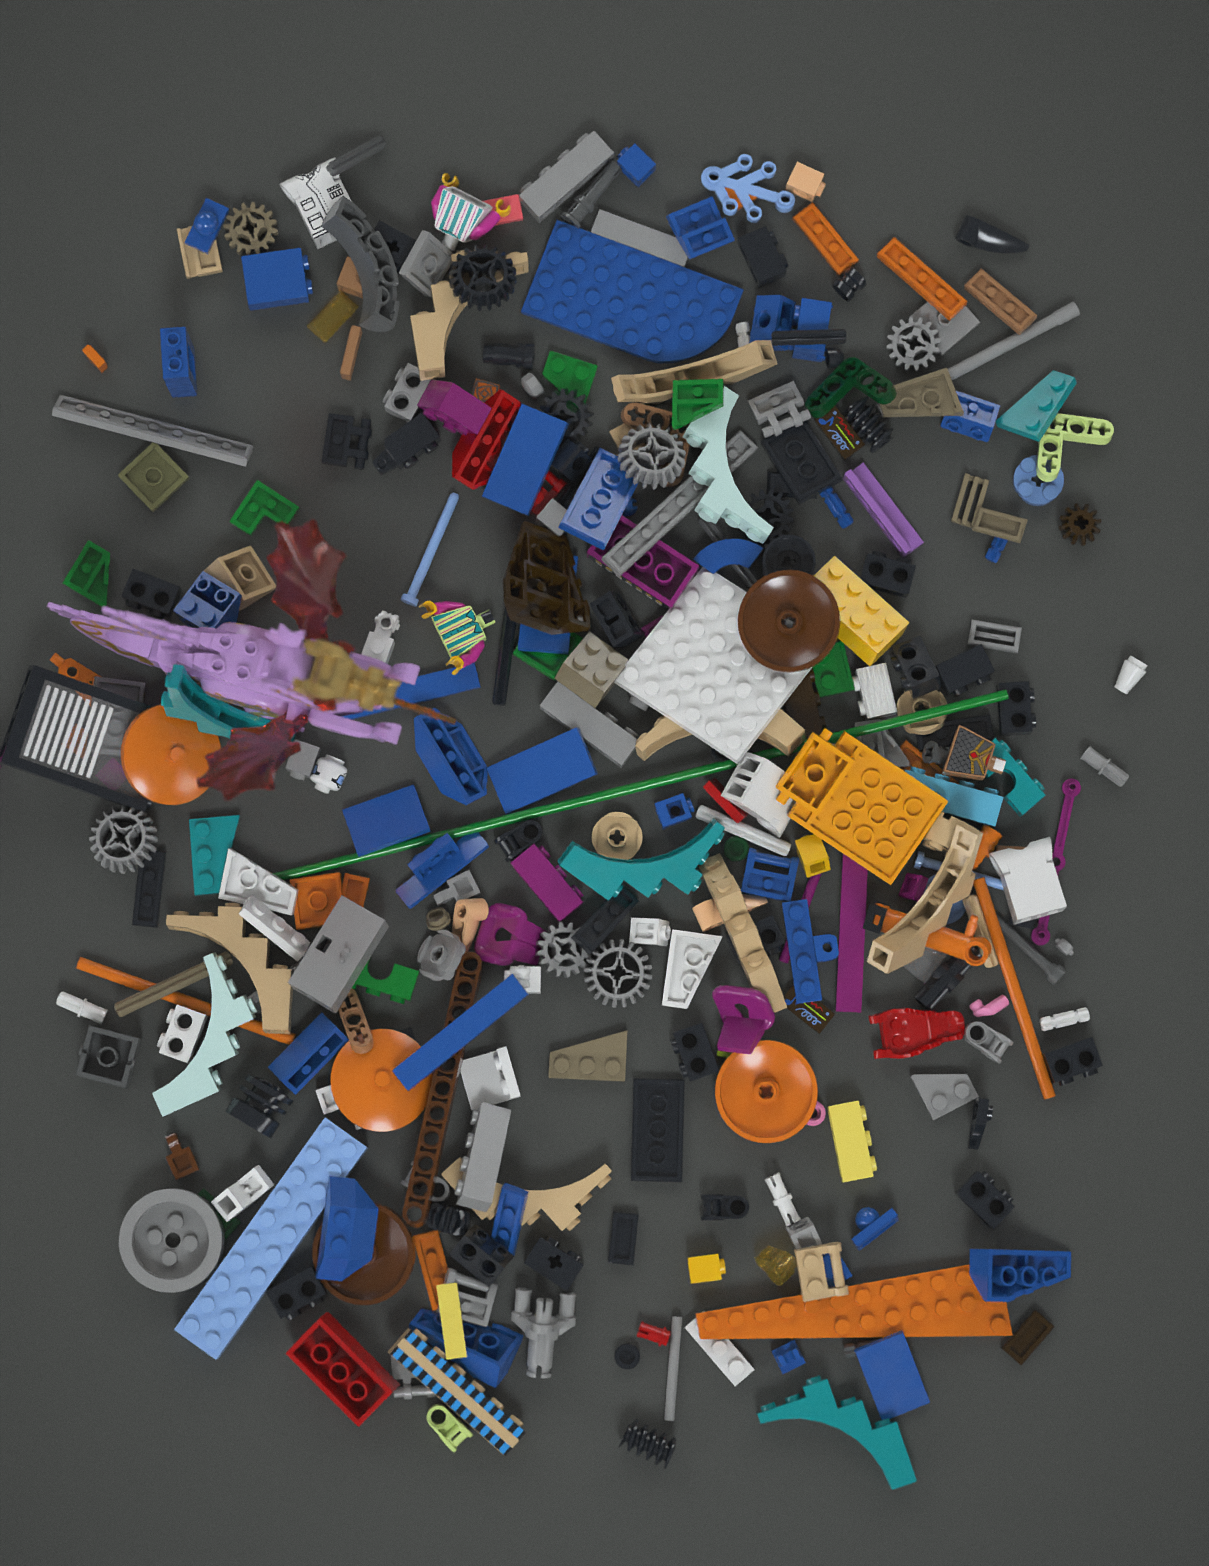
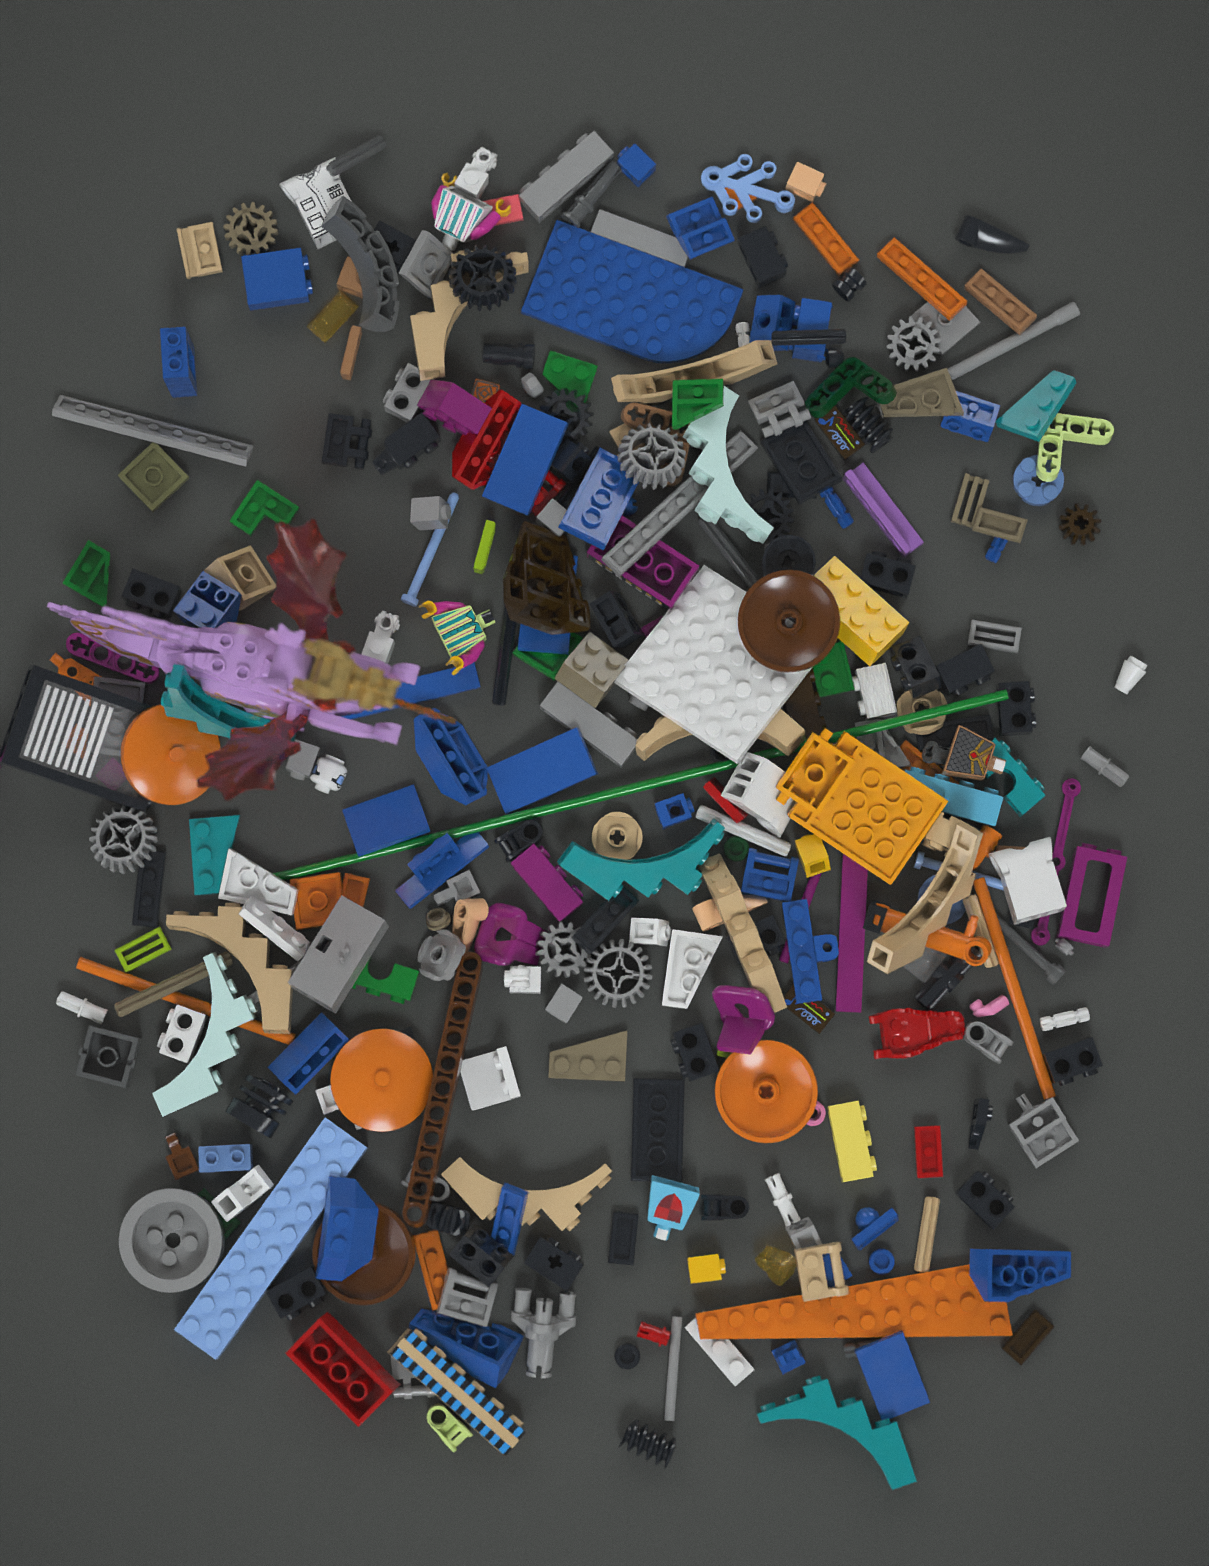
orange tile [82,345,108,373] -> none
blue tile [185,198,229,255] -> none
medium nougat beam [338,988,374,1054] -> none
blue tile [392,974,529,1091] -> none
light yellow piece [436,1283,467,1360] -> none
light grey brick [454,1102,511,1212] -> none
blue tile [693,539,764,574] -> none
magenta tile [899,872,929,902] -> none
light grey wing [910,1074,979,1120] -> none
none -> magenta beam [66,633,160,684]
none -> lime tile [114,926,172,973]
none -> medium blue brick [198,1144,253,1173]
none -> light grey brick [410,496,451,531]
none -> white brick [455,147,497,199]
none -> lime tile [473,520,496,574]
none -> light grey panel [545,984,582,1024]
none -> medium azure torso [647,1175,700,1240]
none -> blue tile [868,1249,895,1274]
none -> red plate [914,1126,943,1178]
none -> tan axle [914,1196,940,1273]
none -> light grey plate [1008,1093,1079,1169]
none -> magenta piece [1056,843,1127,948]

